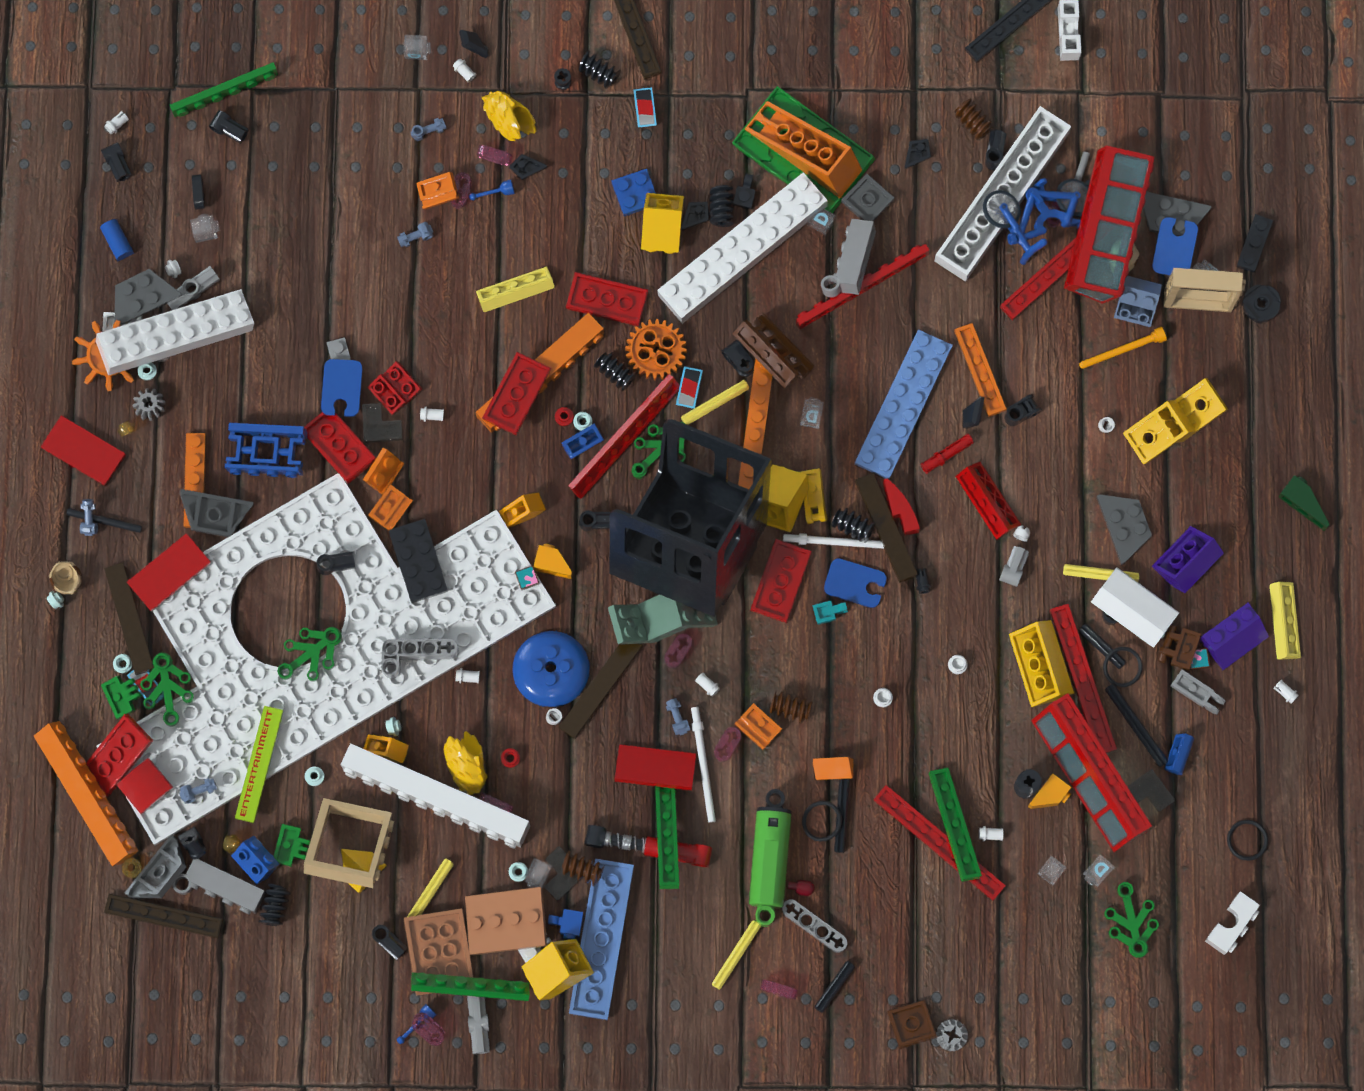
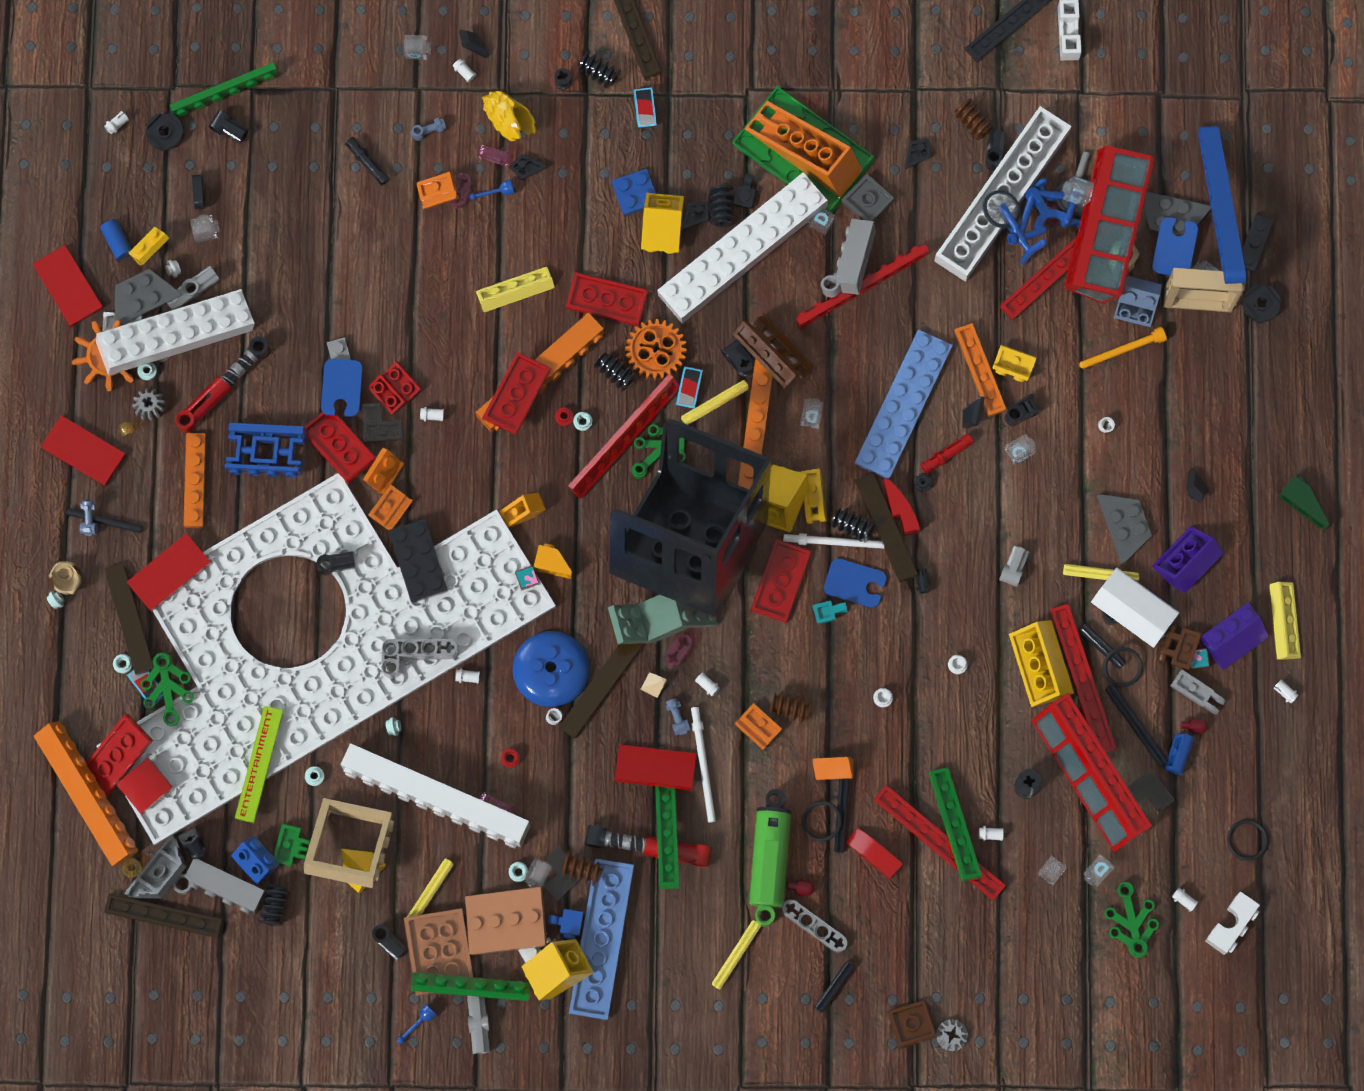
black piece [101,142,132,182] -> none
green hinge [101,676,142,719] -> none
dark grey wing [179,489,253,537] -> none
sand blue bar [179,778,217,804] -> none
clear yellow plate [223,834,240,854] -> none
green plant [277,627,342,682] -> none
light orange slope [363,735,409,764] -> none
sand blue bar [397,222,433,247] -> none
clear pink beam [412,1013,445,1046] -> none
yellow head [444,731,487,795] -> none
blue brick [561,423,604,459] -> none
black piece [579,510,611,531] -> none
clear pink beam [714,727,741,762] -> none
clear pink beam [760,980,798,1000] -> none
red fence [955,461,1021,540] -> none
white hinge [1013,525,1030,542] -> none
light orange slope [1028,773,1071,809] -> none
yellow bracket [1123,378,1228,465] -> none
none -> red tile [32,245,103,327]
none -> yellow bracket [129,227,169,266]
none -> black plate [146,113,184,152]
none -> piece [175,336,270,433]
none -> black pin [345,137,390,186]
none -> tan slope [641,672,667,698]
none -> red slope [845,828,903,880]
none -> black plate [914,473,933,492]
none -> yellow bracket [993,344,1037,382]
none -> clear brick [1005,434,1036,465]
none -> clear brick [1062,176,1094,207]
none -> white pin [1172,888,1198,912]
none -> dark red cylinder [1180,718,1208,734]
none -> black piece [1186,468,1208,503]
none -> blue beam [1198,126,1246,284]

